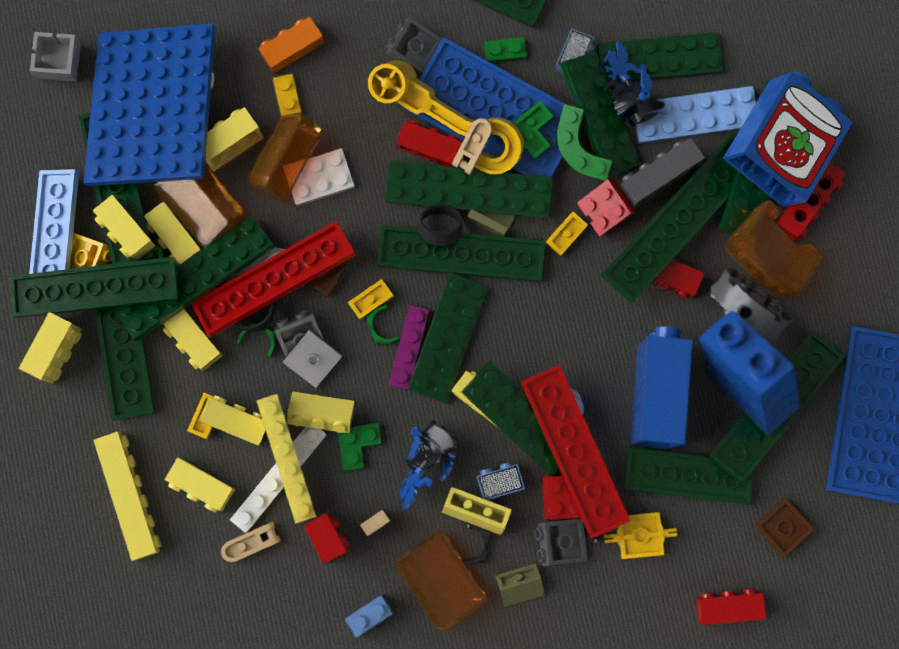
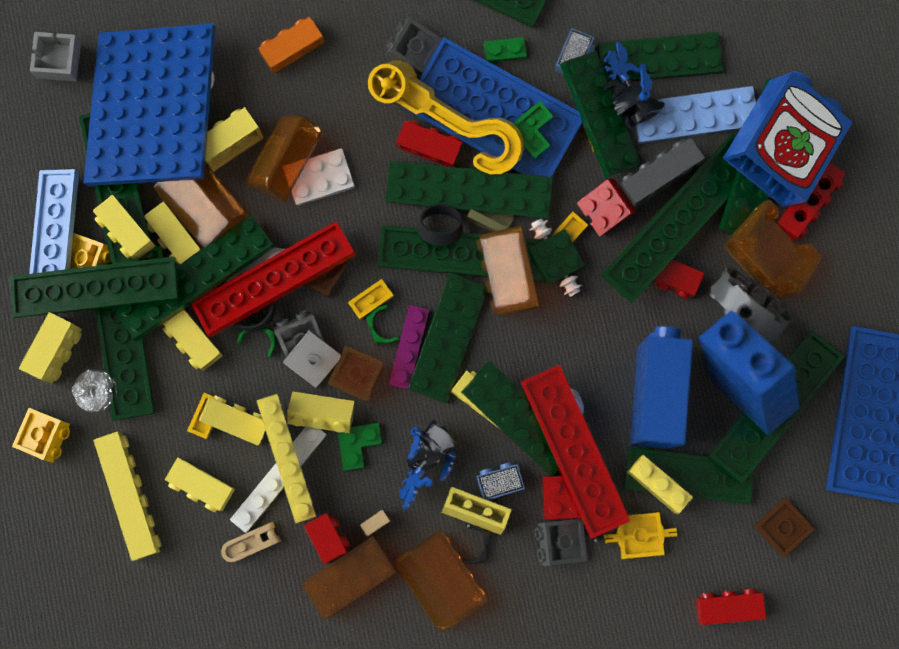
yellow plate [273,74,302,118] -> none
medium blue brick [345,595,393,637] -> none
tan plate [452,118,493,175] -> none
olive panel [495,563,545,607] -> none
green plate [557,104,613,181] -> none
none -> yellow plate [12,408,70,463]
none -> clear plate [71,370,113,412]
none -> clear orange brick [301,536,397,620]
none -> clear orange brick [328,345,385,403]
none -> clear orange windscreen [476,226,539,316]
none -> dark green plate [528,218,585,297]
none -> light yellow brick [627,455,693,514]

